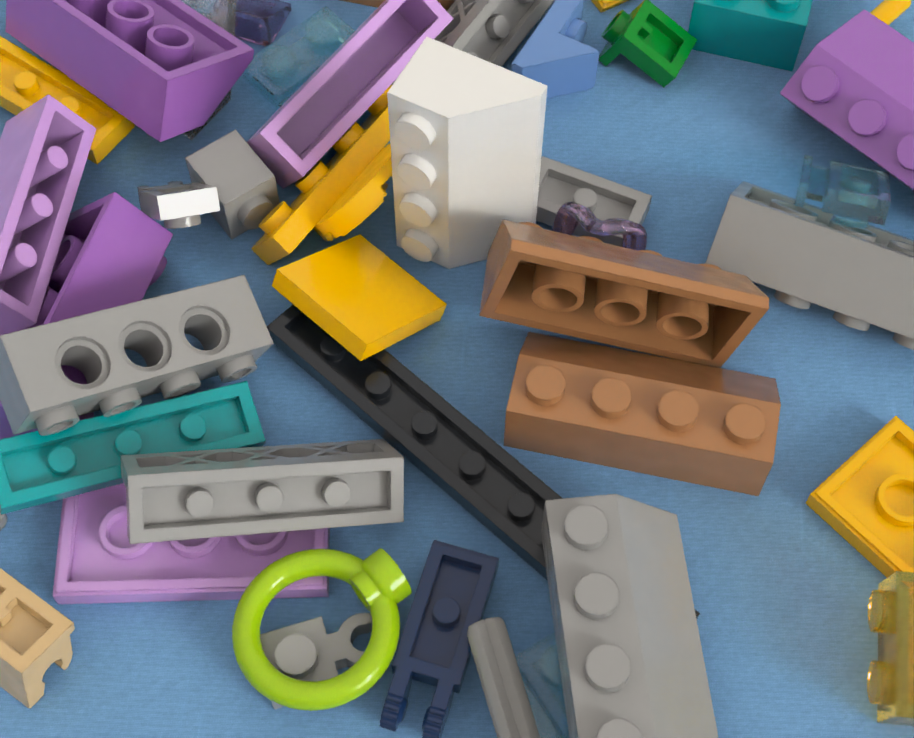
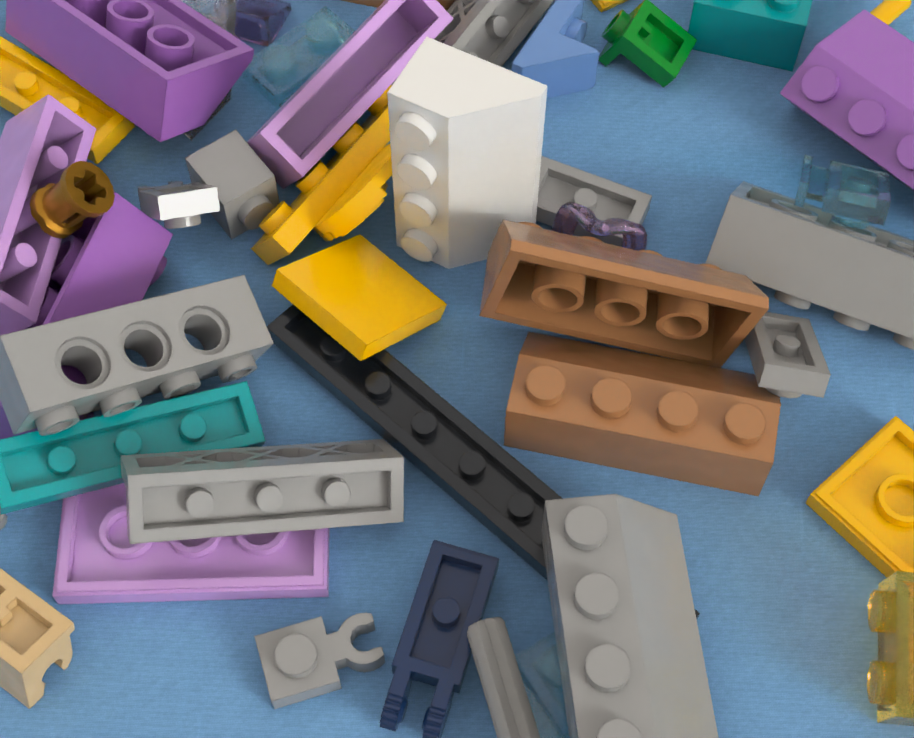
lime piece [232,548,412,711] -> none
none -> pearl gold bush [30,161,115,239]
none -> light grey plate [745,312,831,398]

